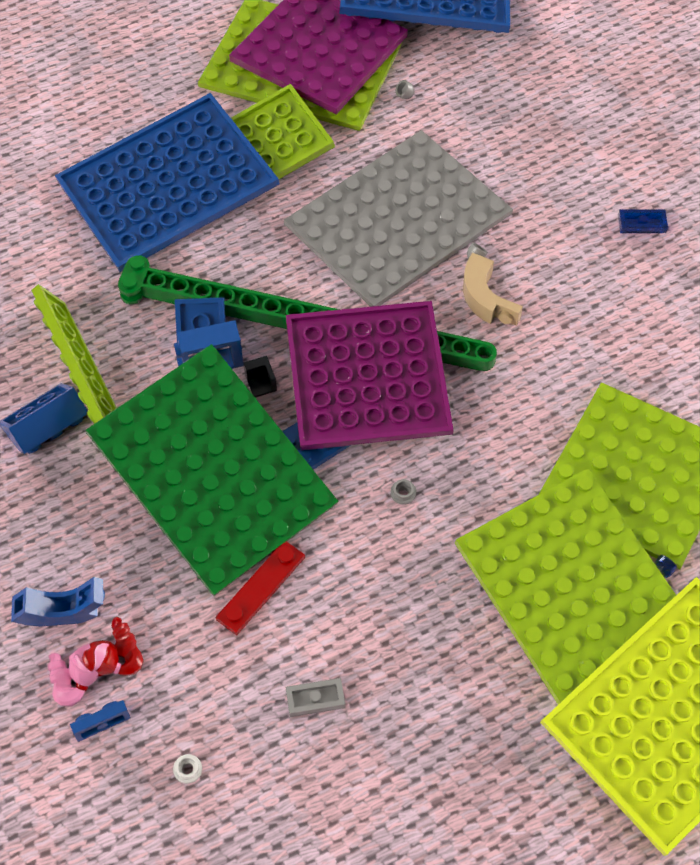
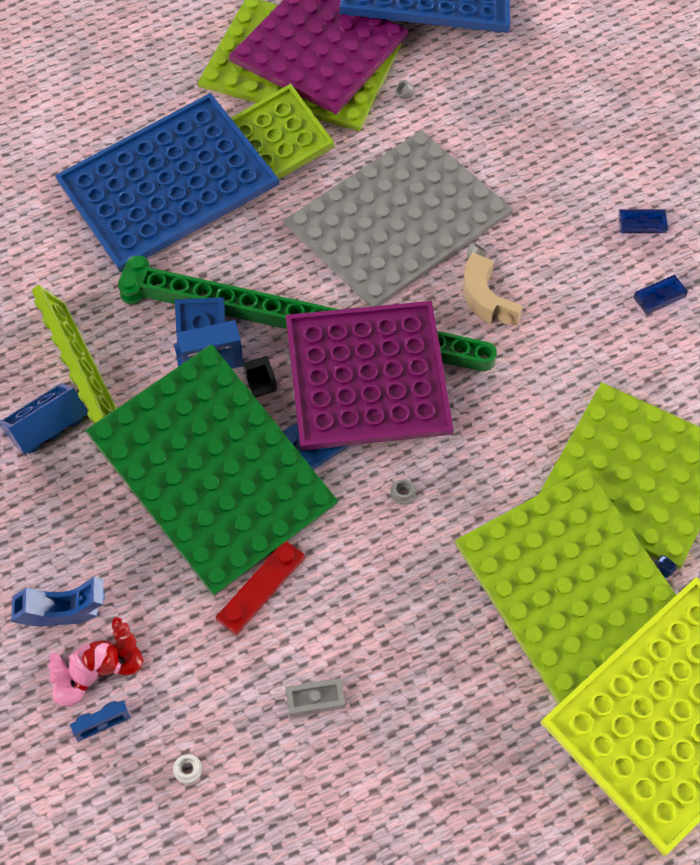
none -> clear blue plate [633,274,688,315]

